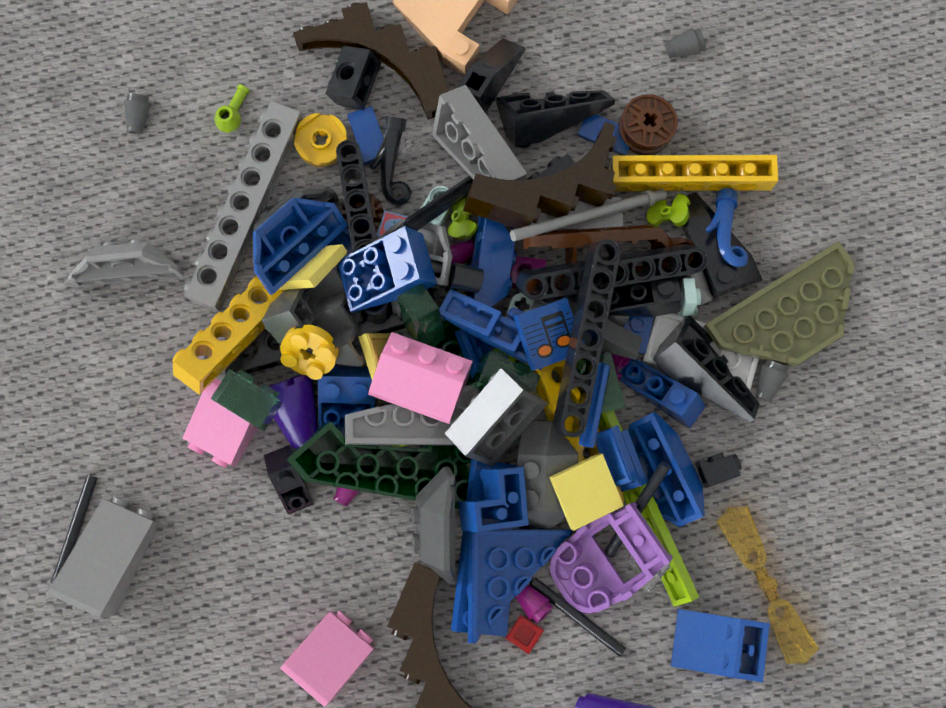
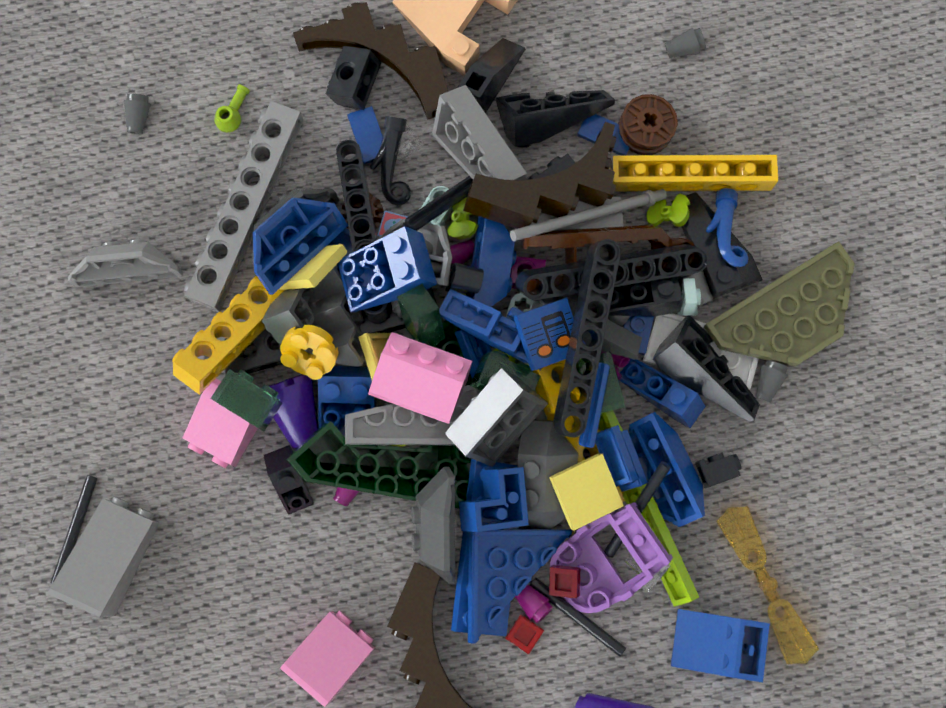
yellow plate [294,113,348,167] -> none
none -> dark red plate [549,565,581,599]

